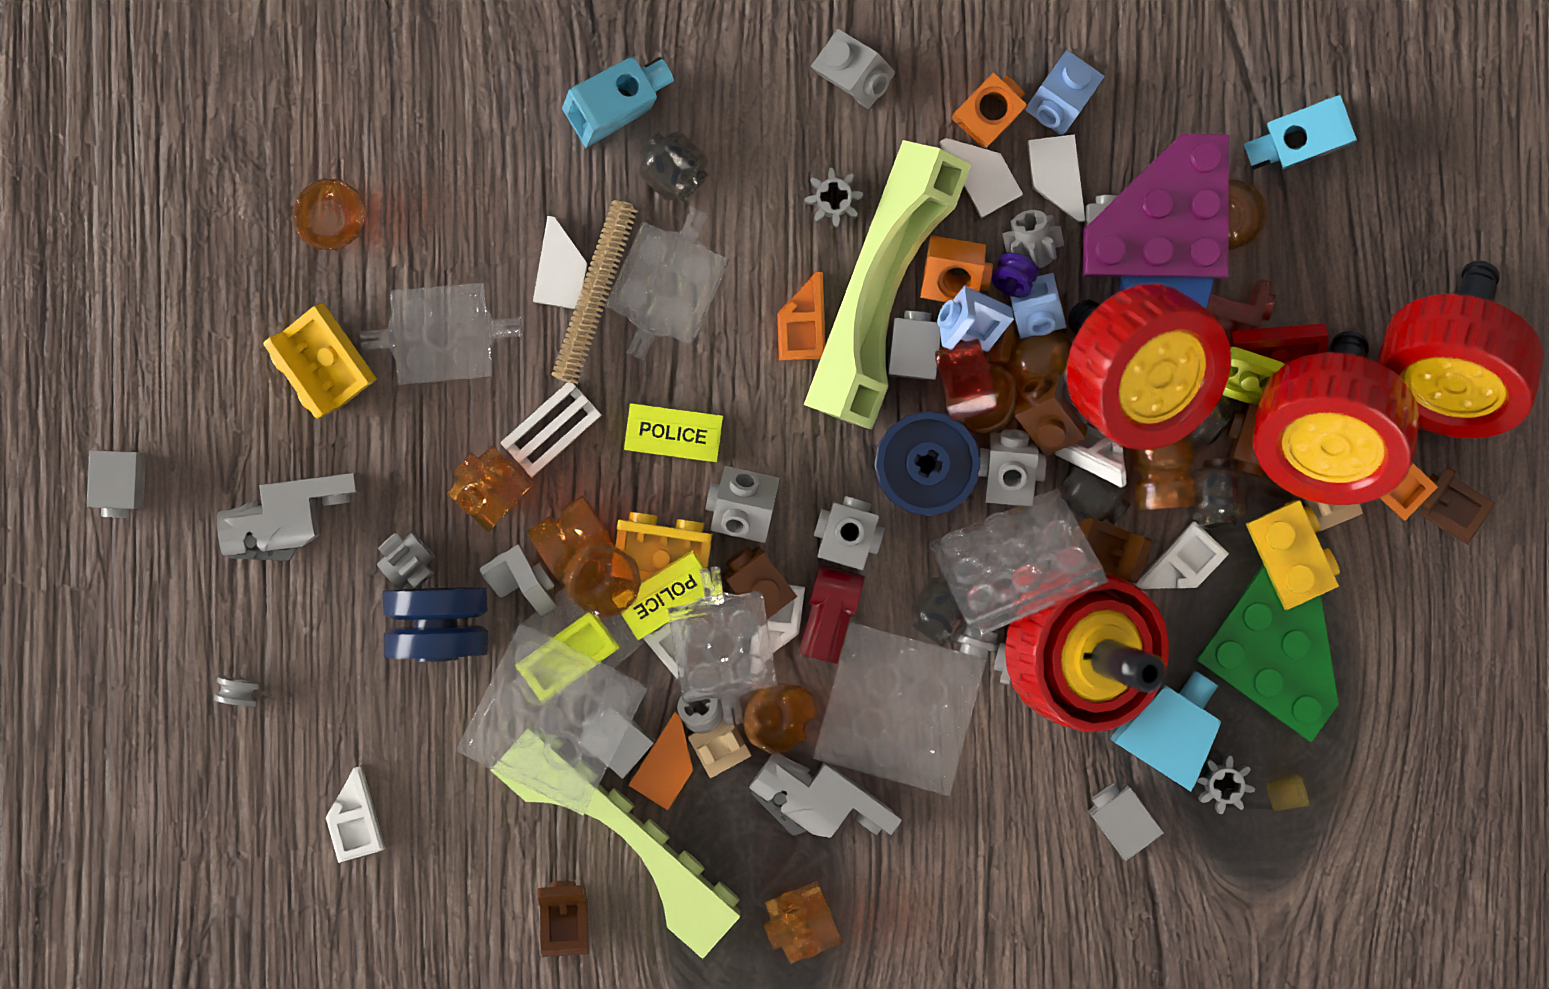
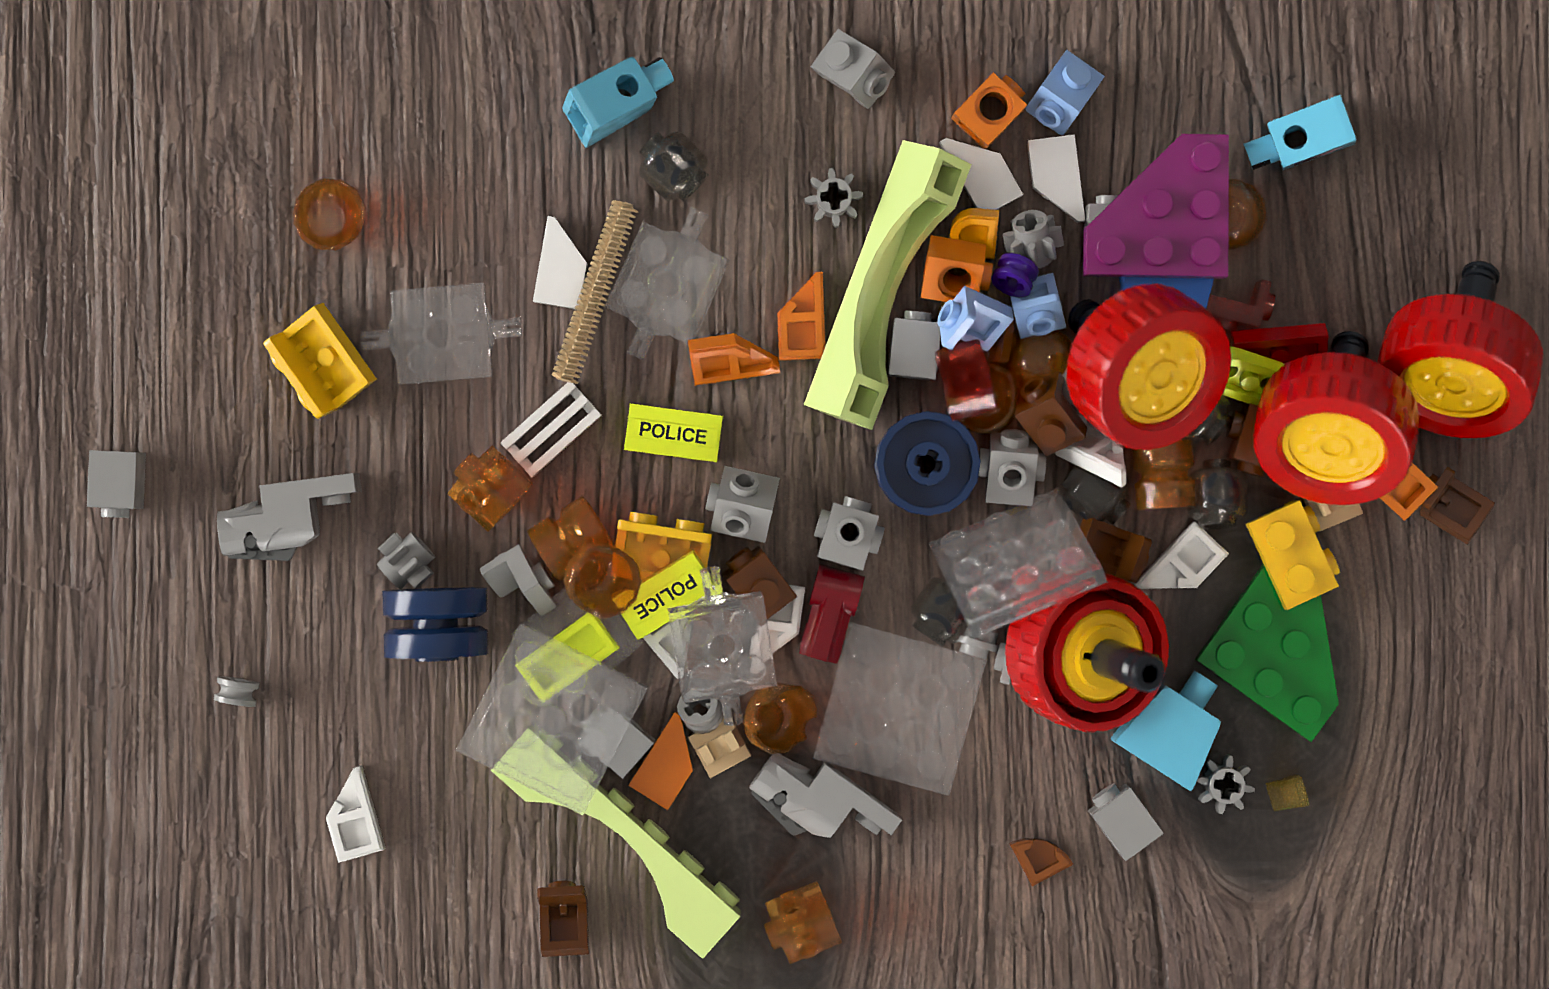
none -> orange tile [688,333,780,386]
none -> light orange tile [950,208,999,259]
none -> dark orange tile [1009,838,1074,887]

